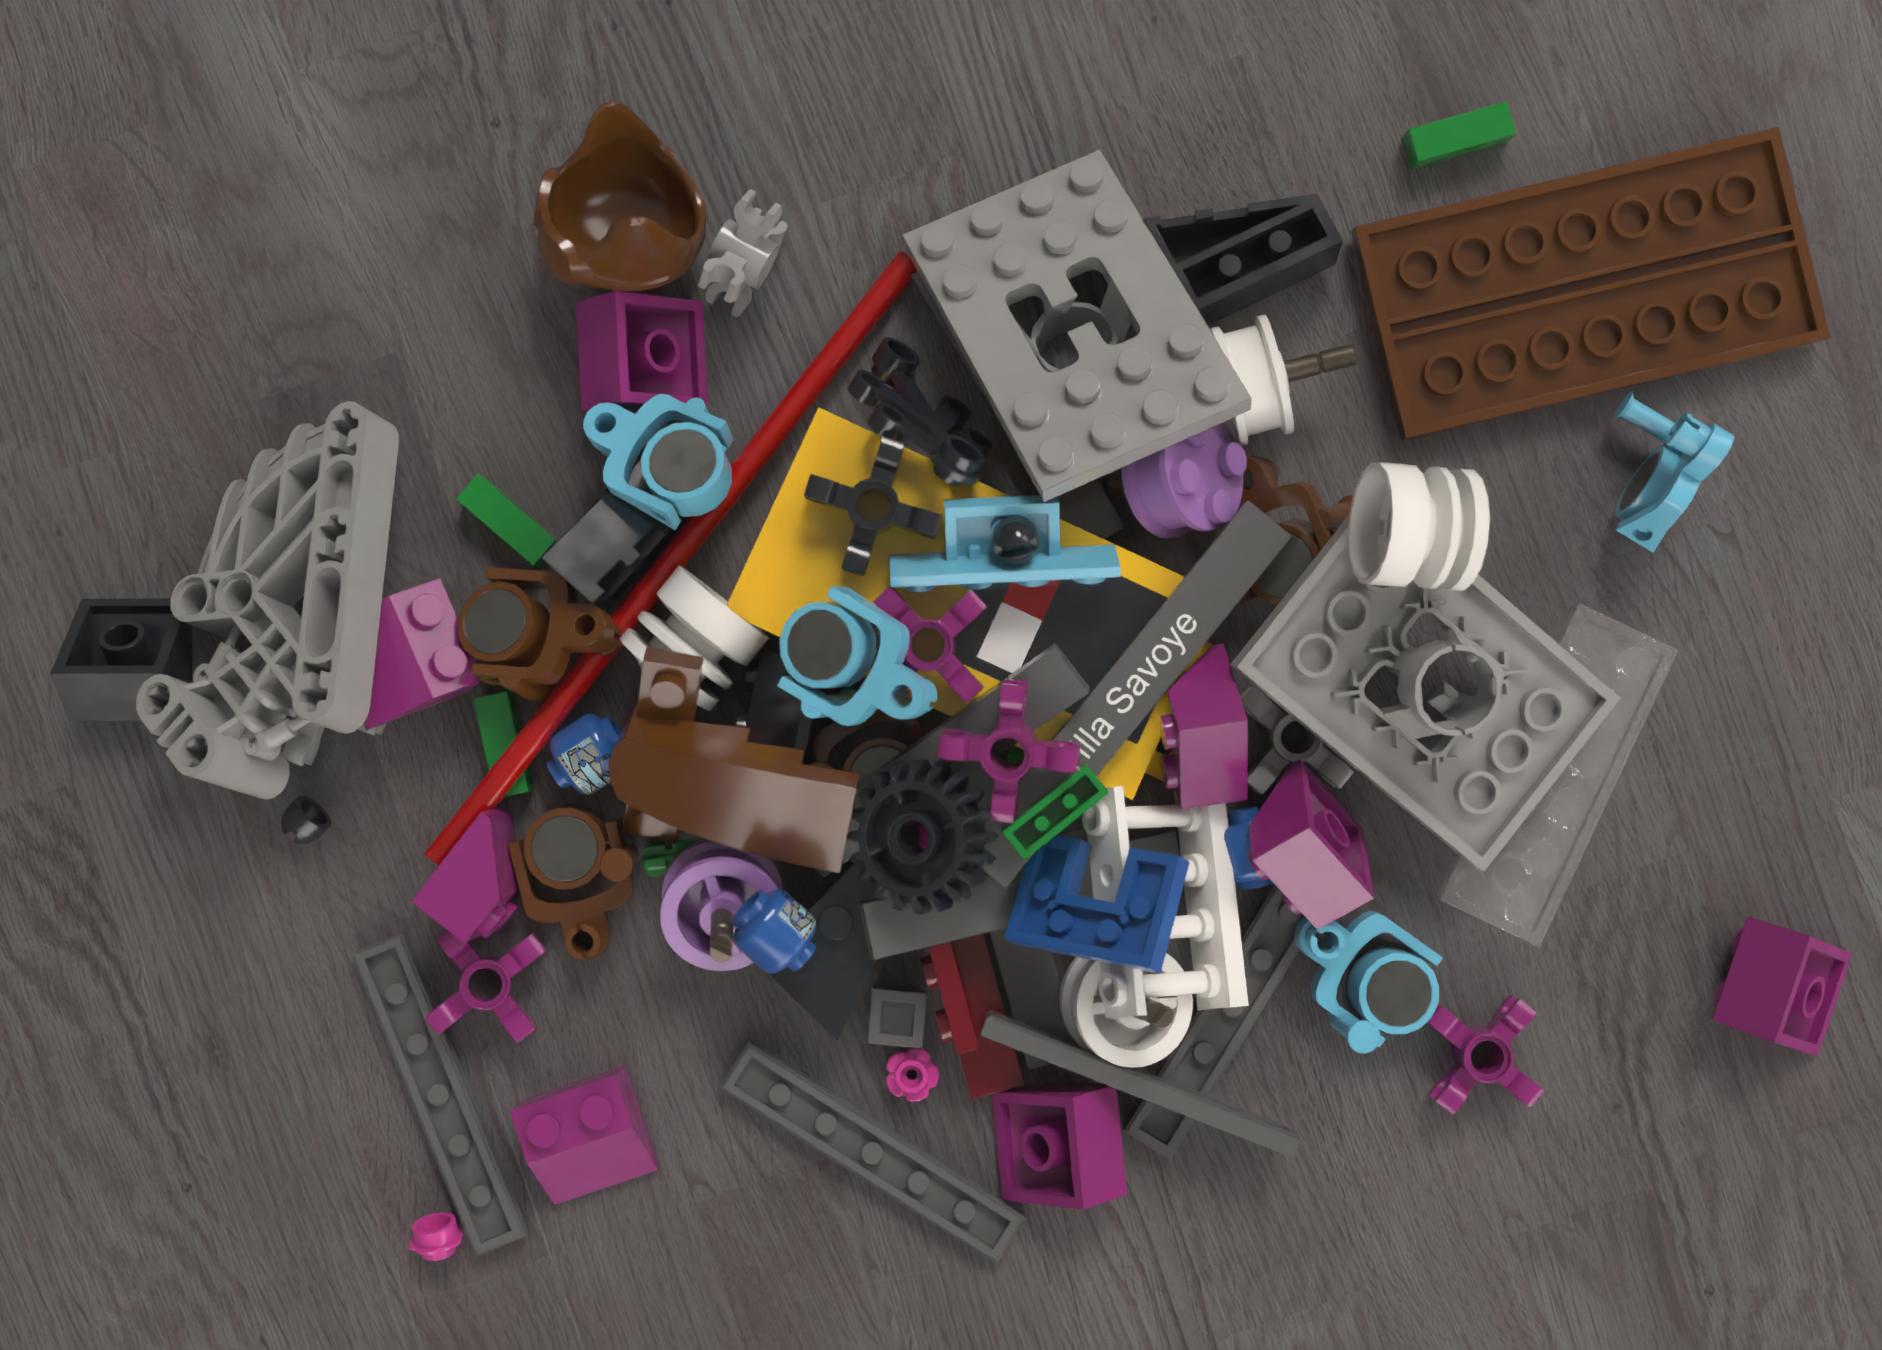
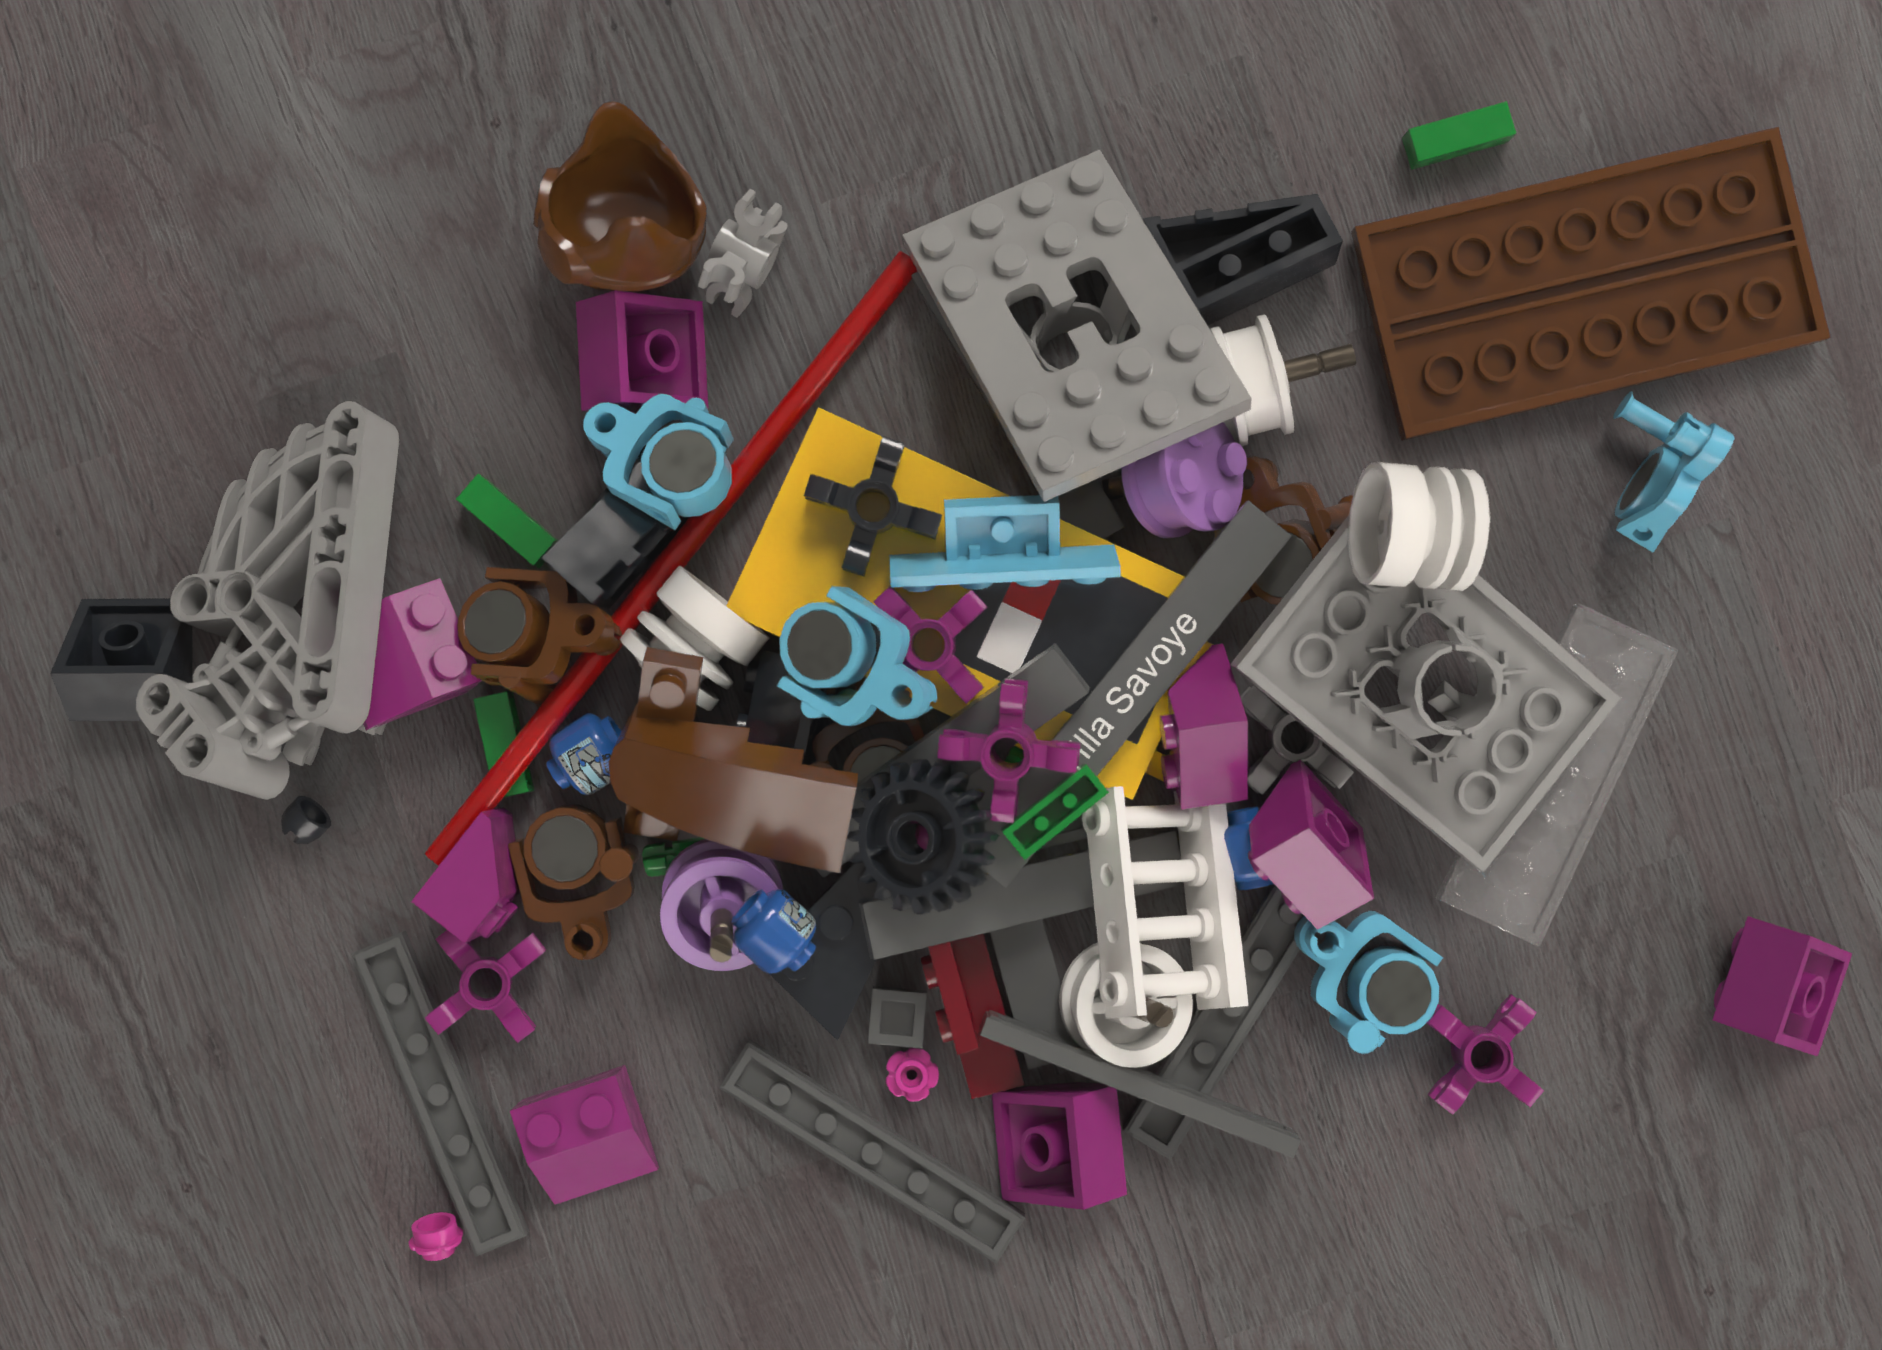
black plant [847,337,993,487] -> none
black hinge [992,516,1039,566] -> none
blue plate [1004,835,1190,974] -> none

